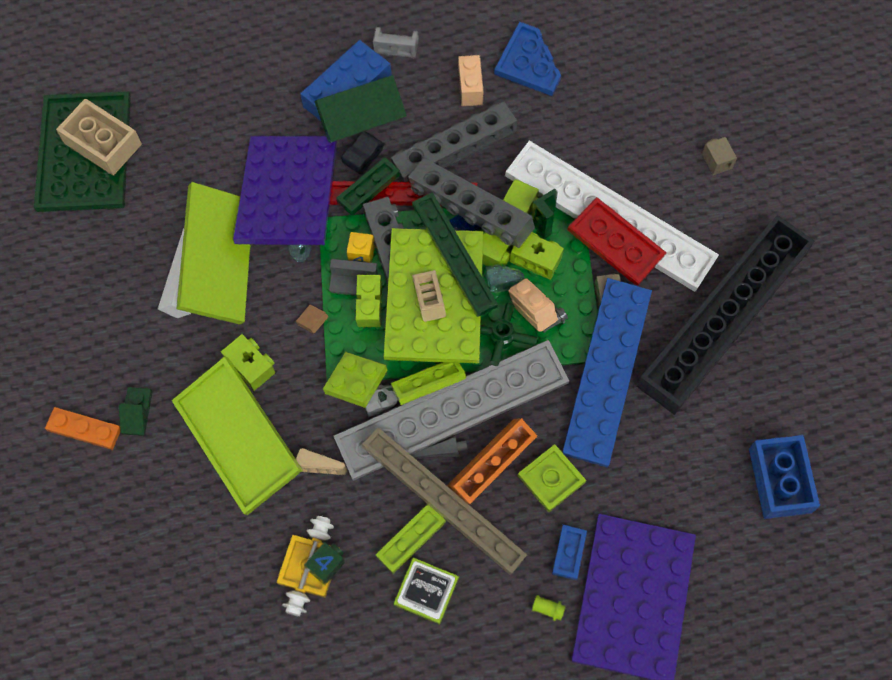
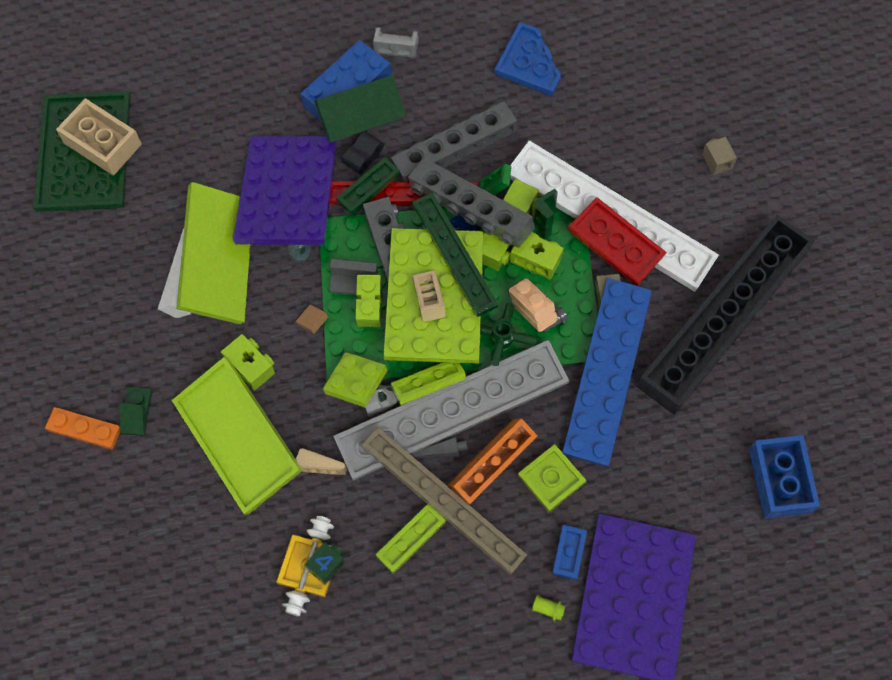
yellow brick [347,232,375,263] -> none
tile [394,558,459,624] -> none
light nougat brick [458,55,483,106] -> none
clear light blue rock [485,264,525,293] -> none
none -> green plate [480,164,512,195]

